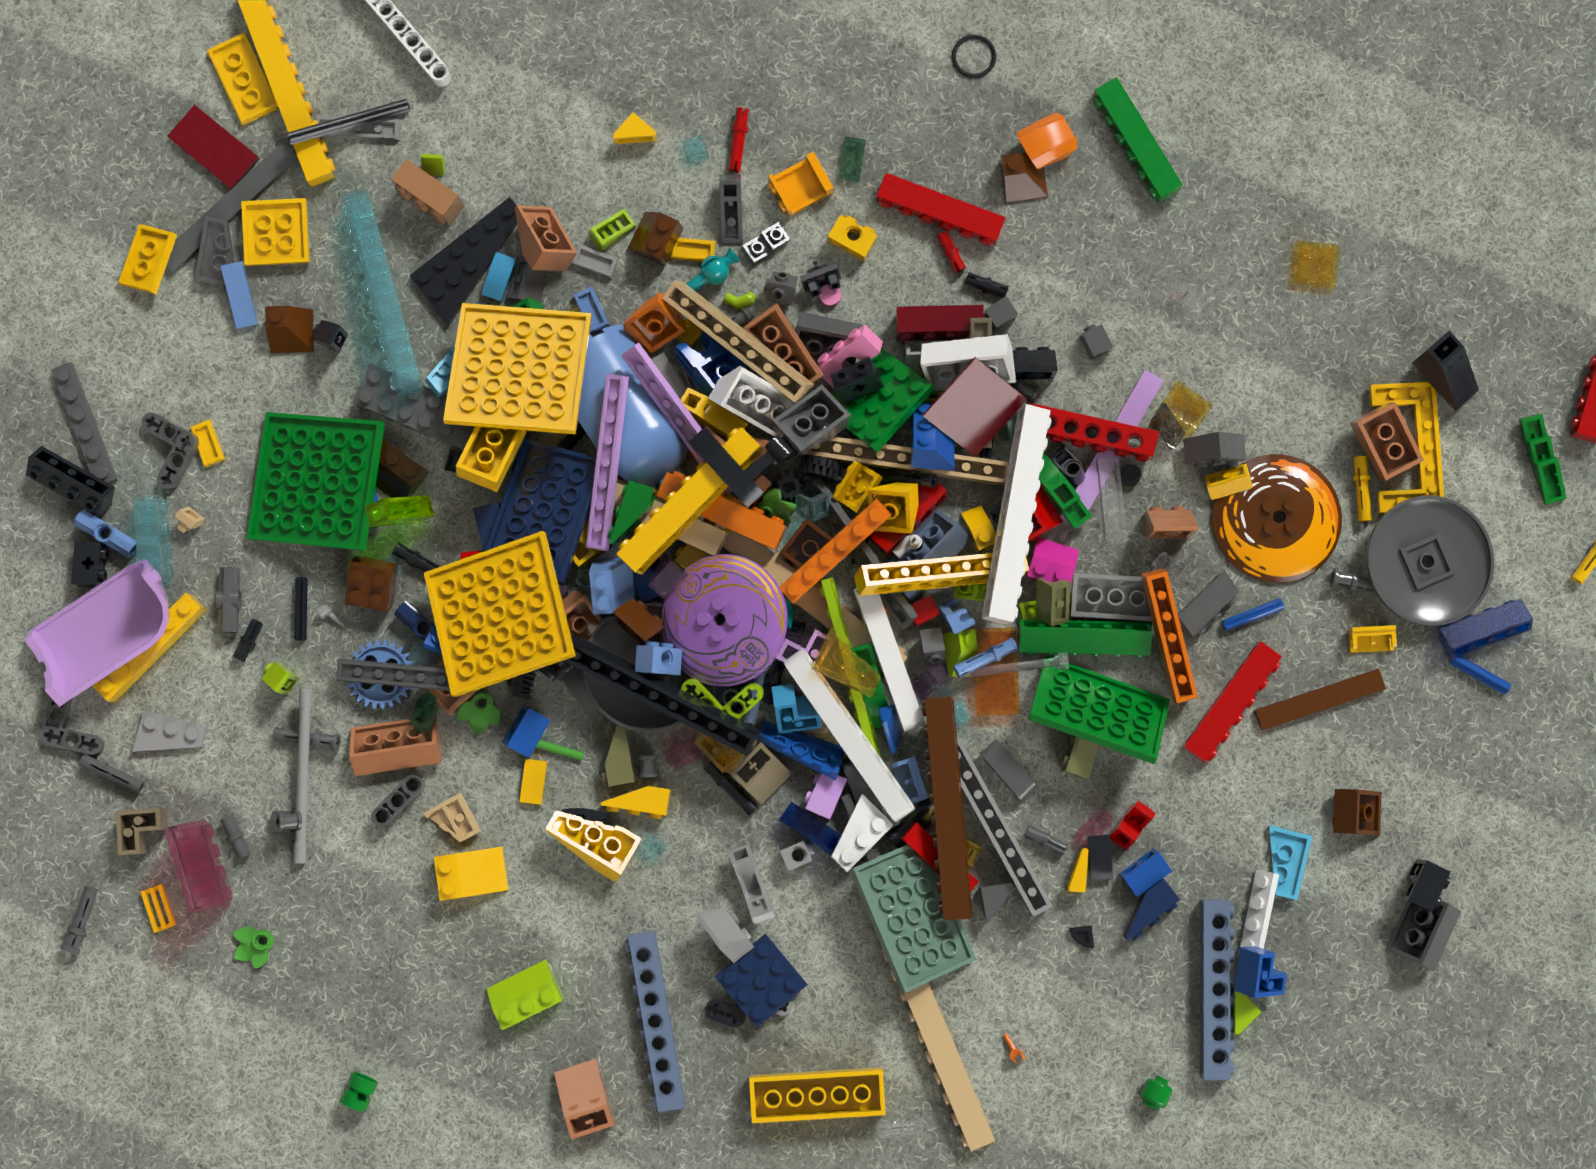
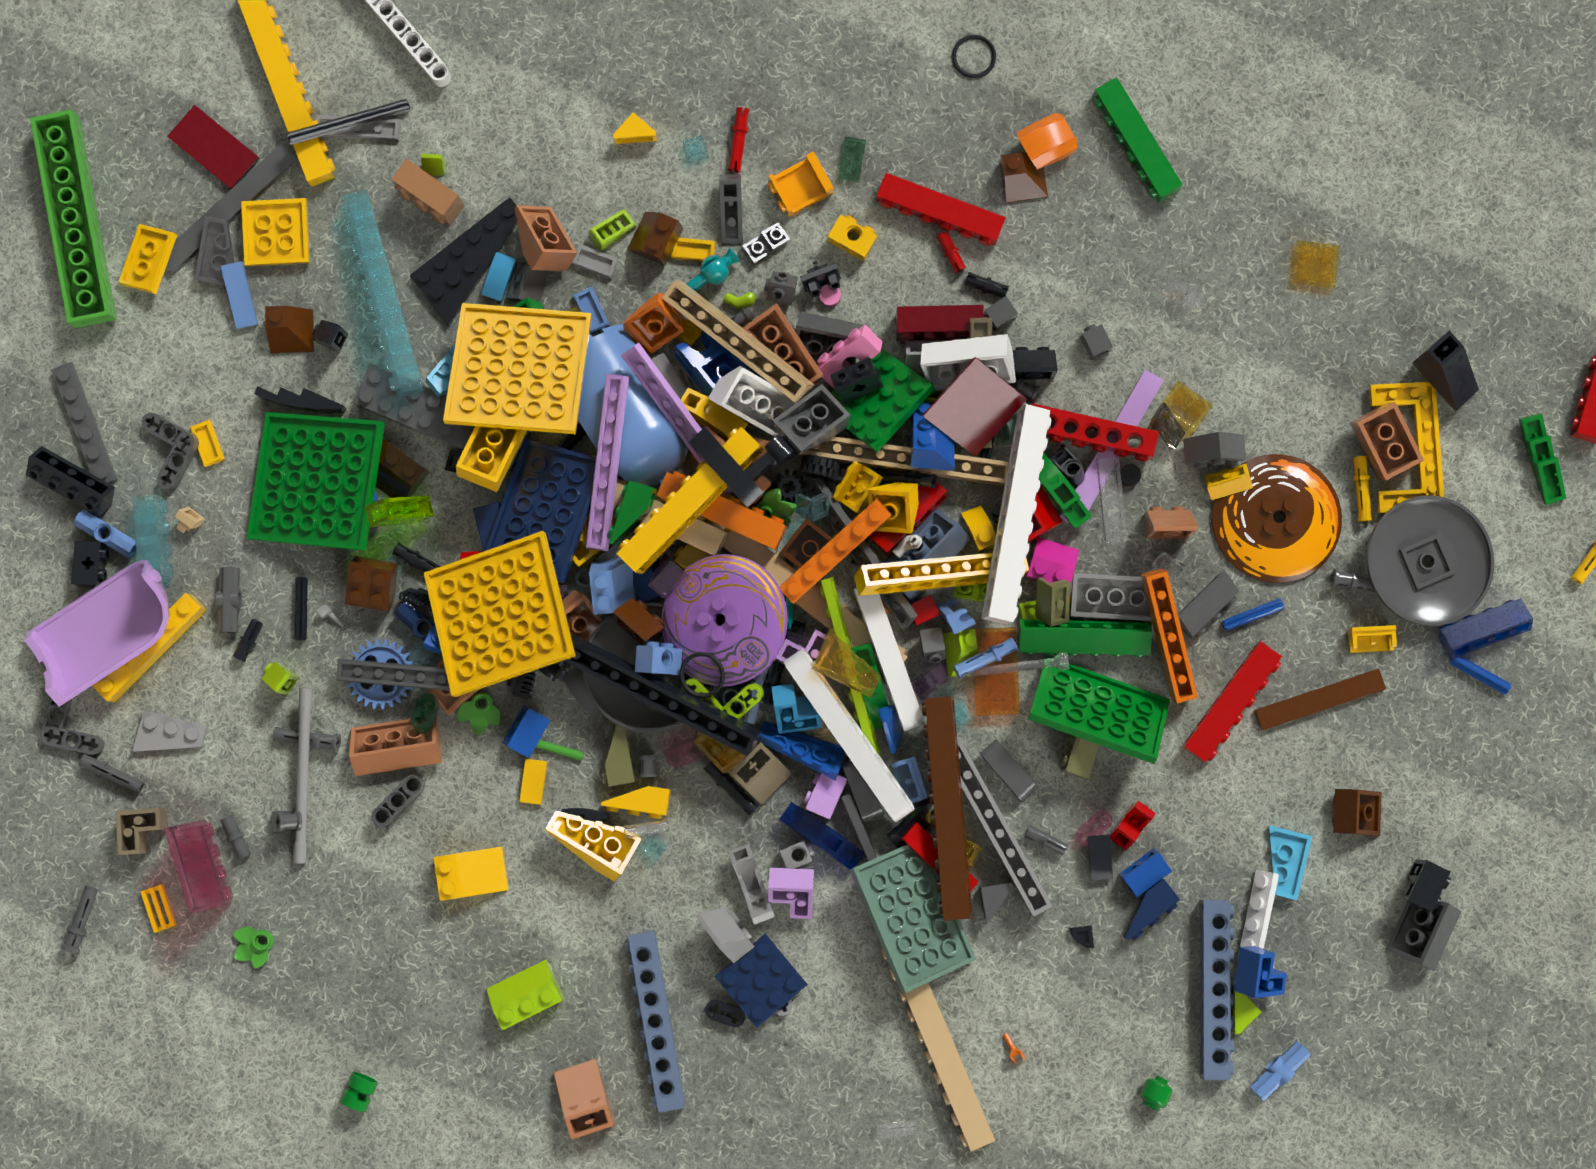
yellow tile [206,32,279,126] -> none
tan wing [423,793,481,842] -> none
yellow brick [749,1067,886,1123] -> none
white wing [831,794,893,872] -> none
yellow slope [1066,848,1088,893] -> none
none -> bright green brick [30,109,117,328]
none -> black slope [254,386,347,413]
none -> black piece [399,588,432,612]
none -> clear pin [624,818,670,839]
none -> black tyre [679,652,725,698]
none -> lavender brick [768,868,814,919]
none -> medium blue piece [1249,1041,1311,1101]

